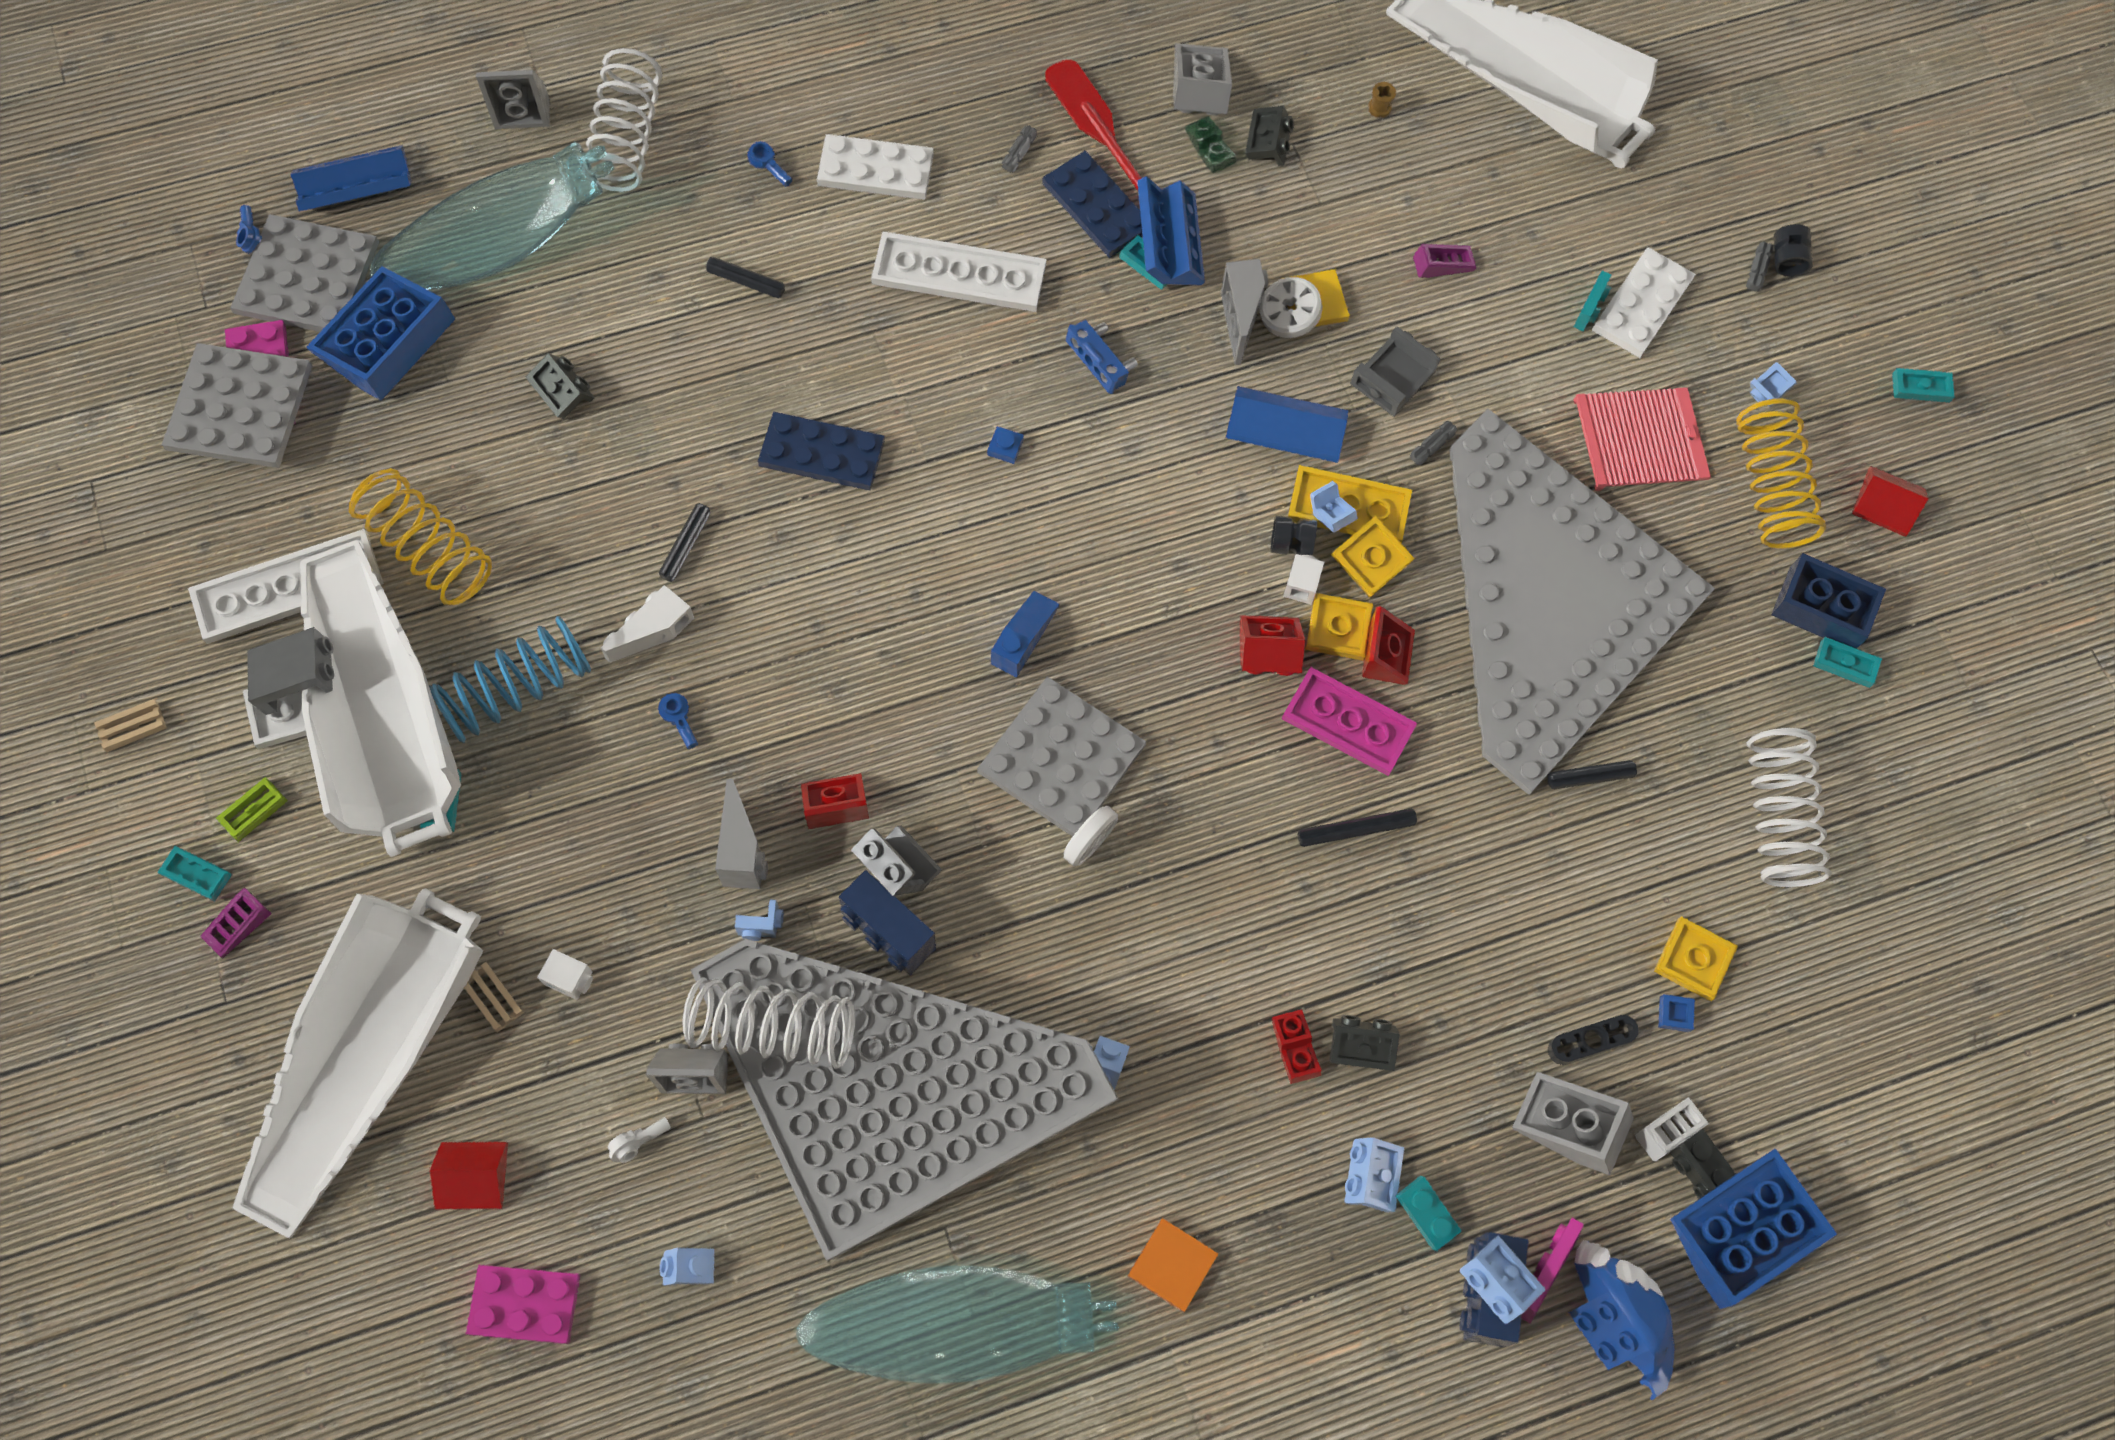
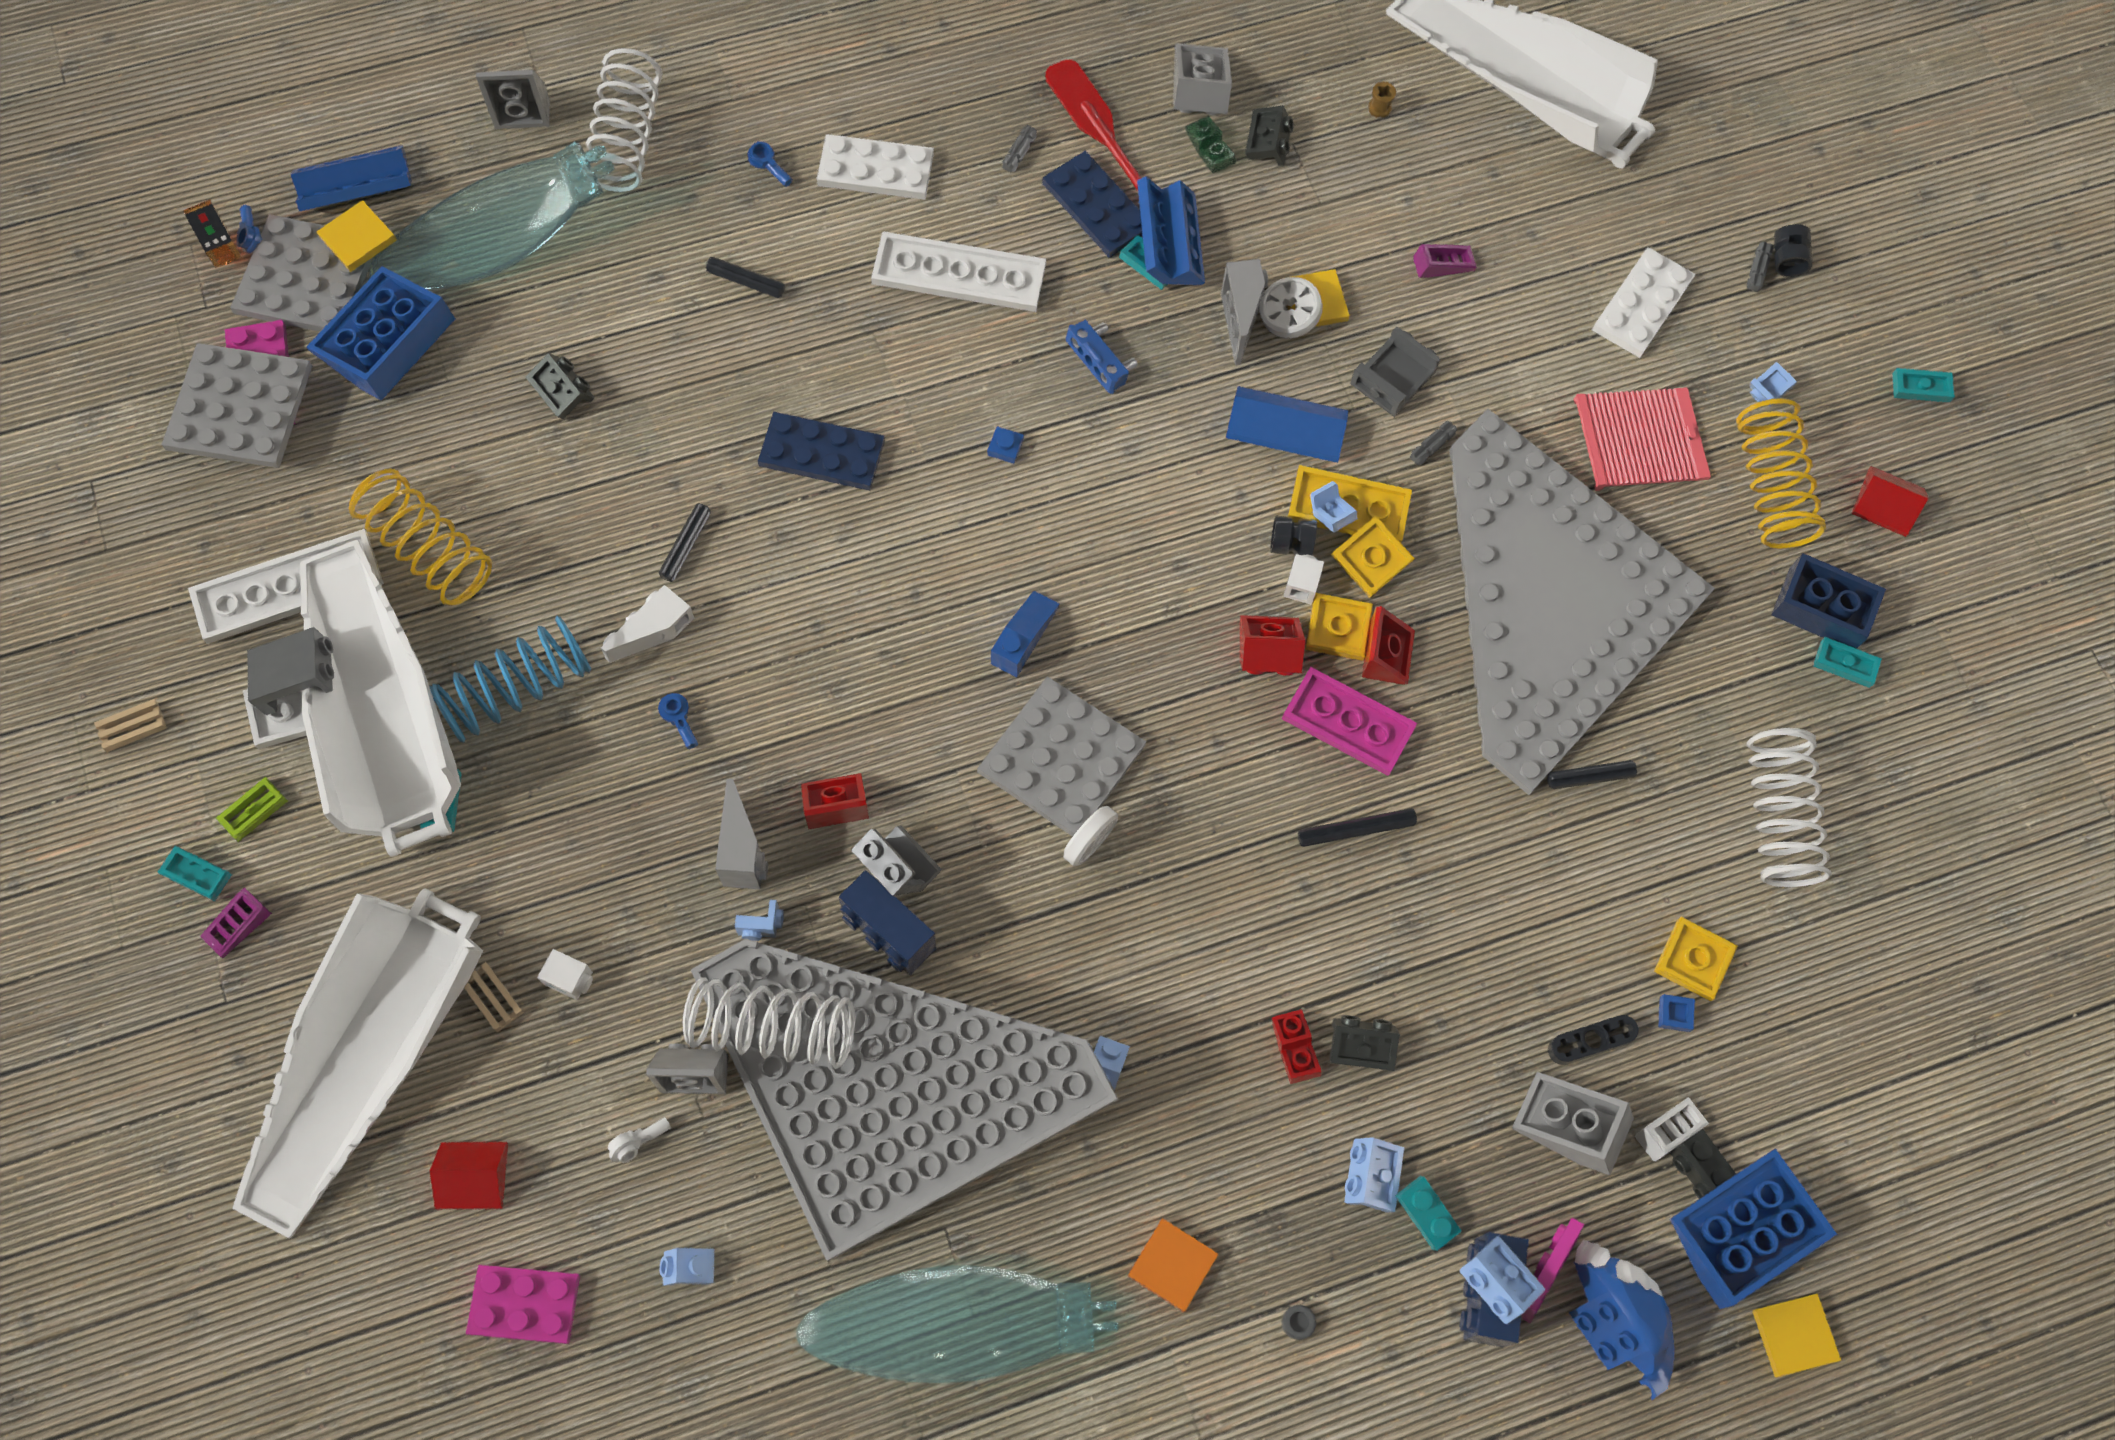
teal plate [1573,270,1612,331] -> none
none -> slope [183,199,242,268]
none -> yellow tile [316,200,397,272]
none -> dark grey tile [1281,1305,1316,1340]
none -> yellow tile [1752,1293,1841,1377]

